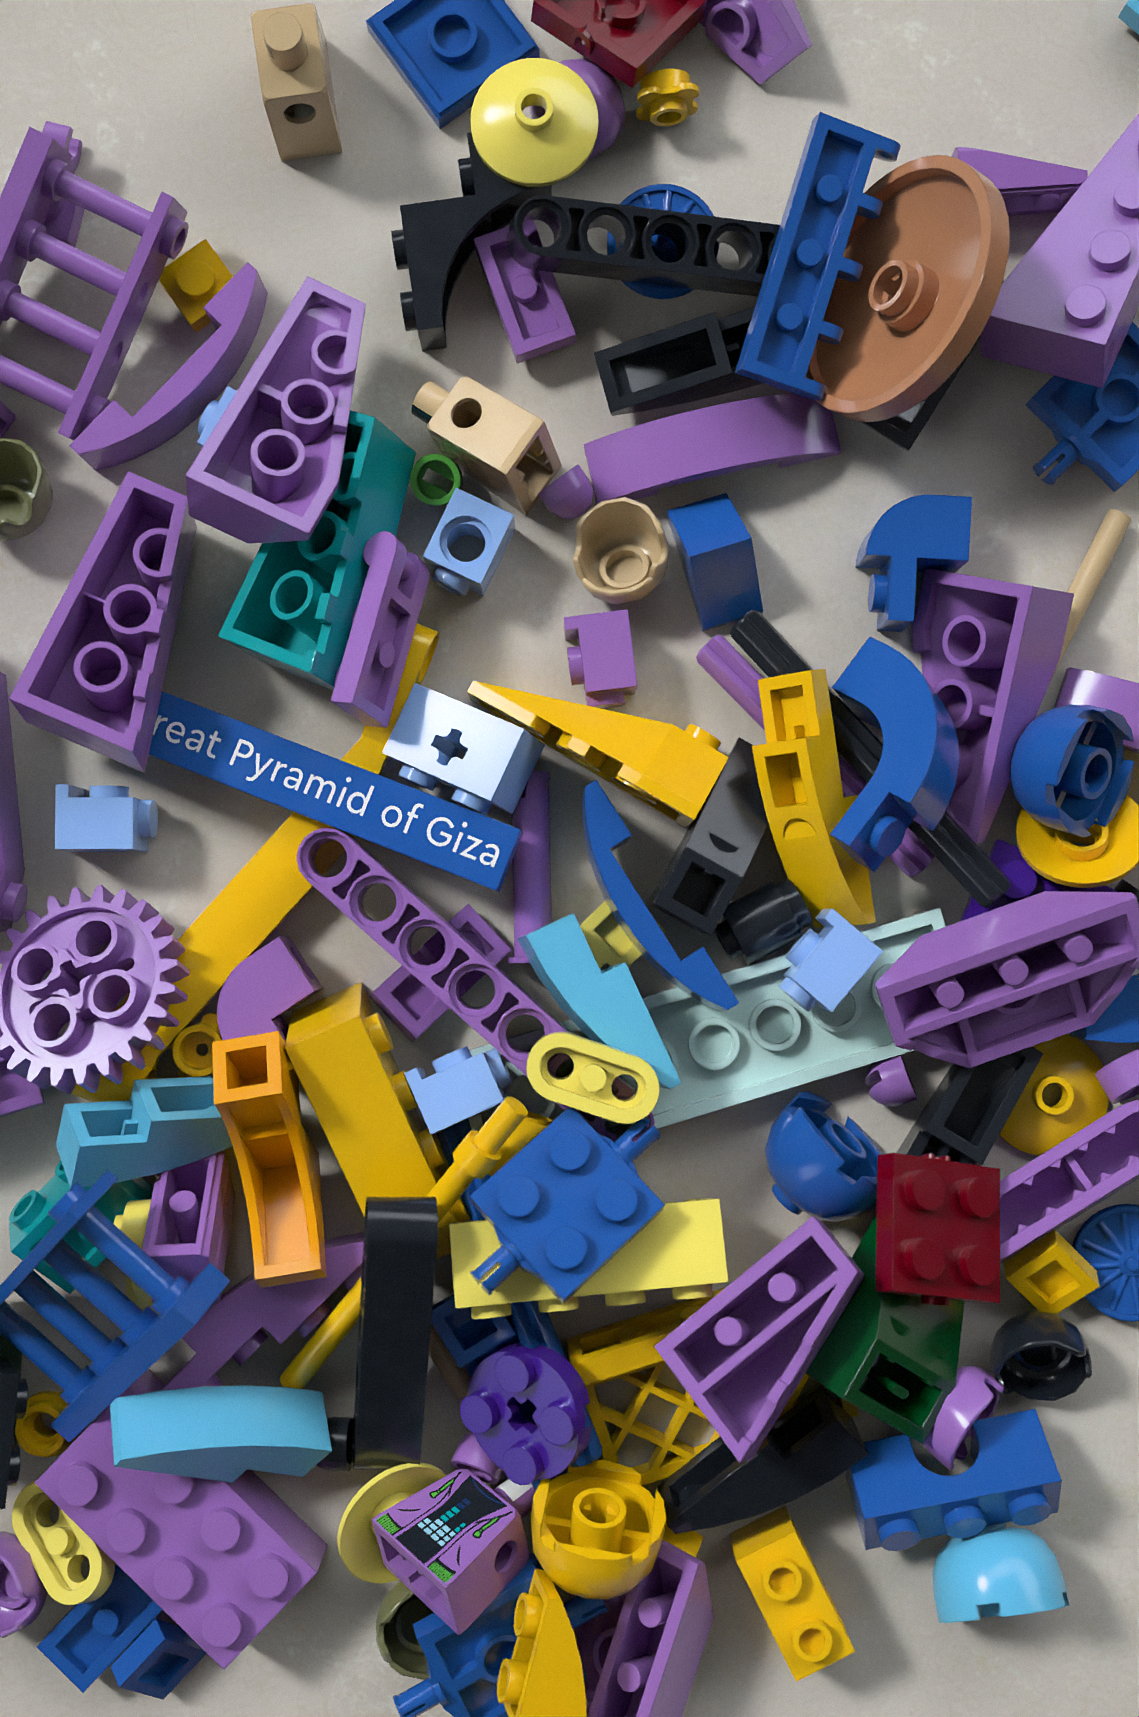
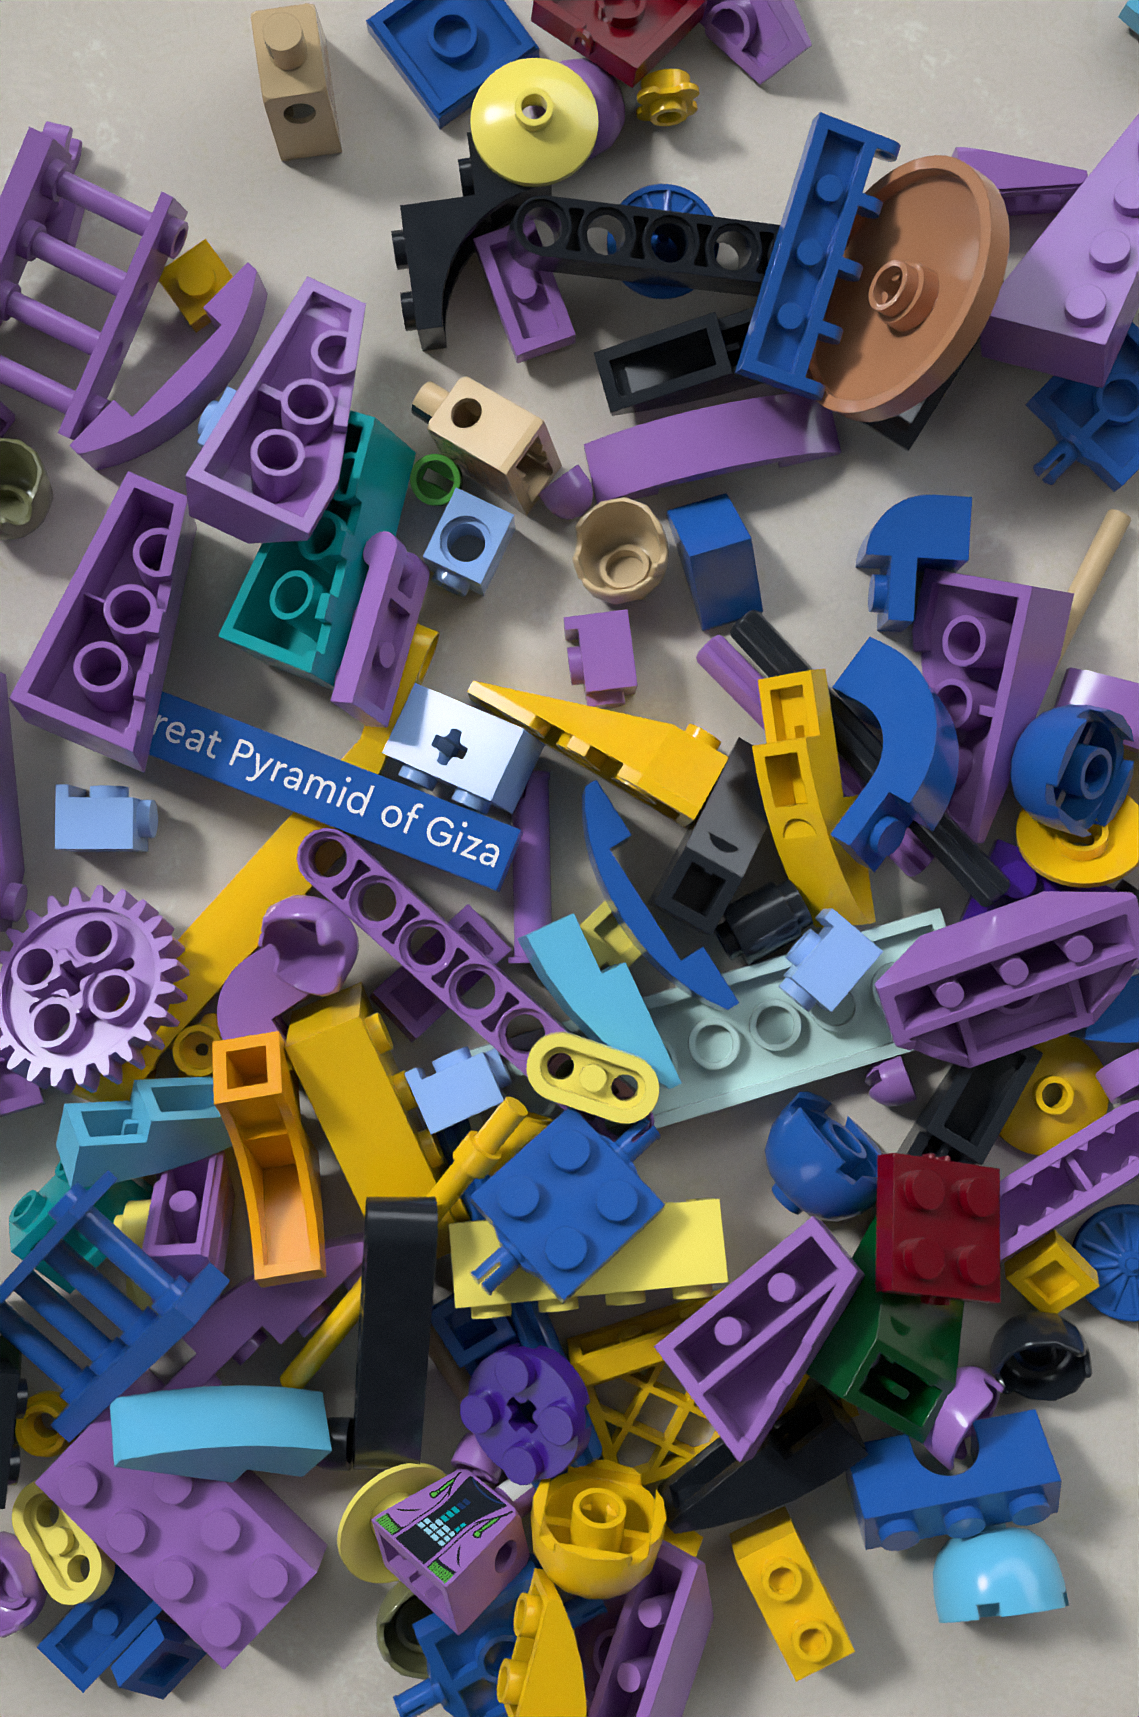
none -> medium lavender hair [258,895,359,996]

